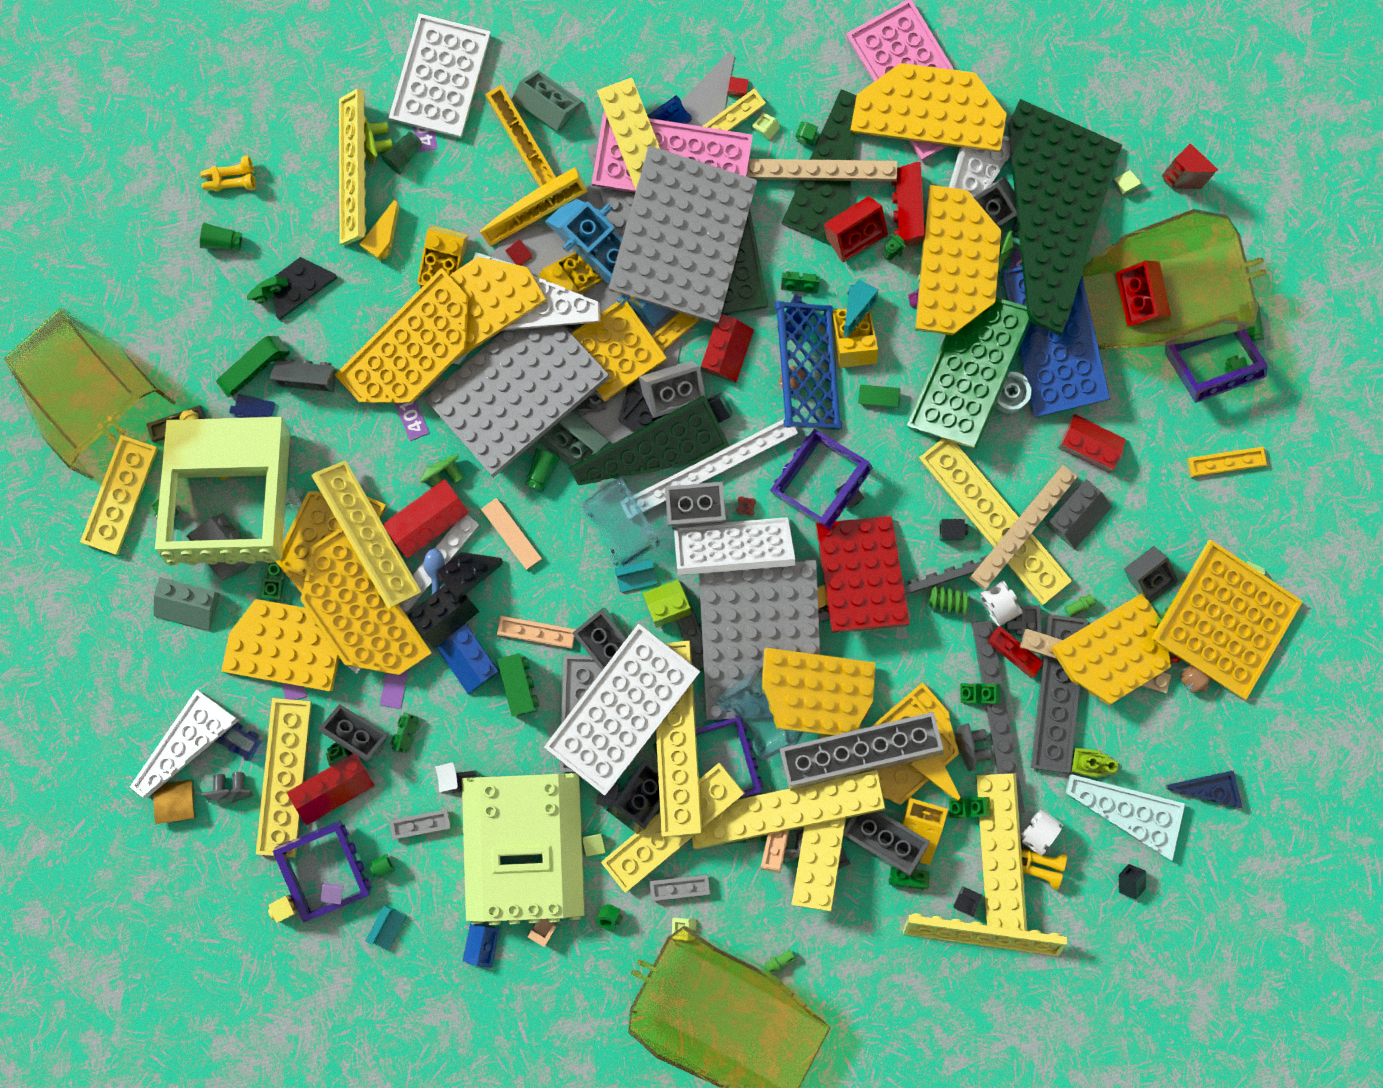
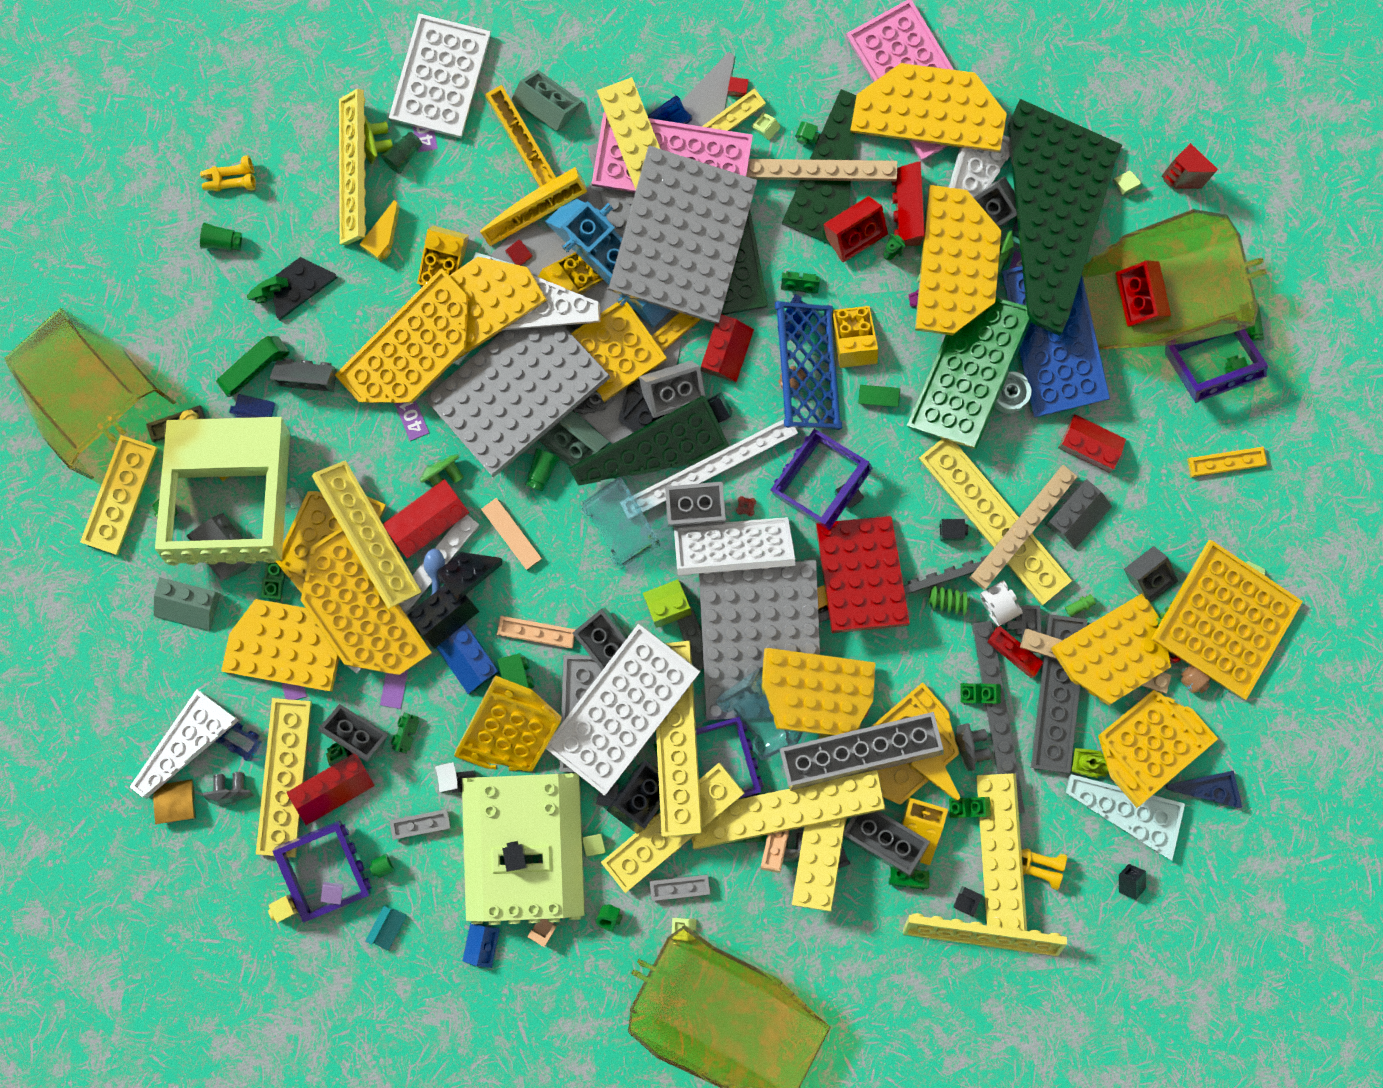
teal panel [615,560,657,592] -> none
bright green pin [764,949,796,975] -> none
teal slope [844,279,879,338] -> none
white brick [1020,810,1064,856] -> none
none -> yellow plate [454,675,562,771]
none -> black brick [502,841,528,872]
none -> yellow plate [1098,690,1218,808]

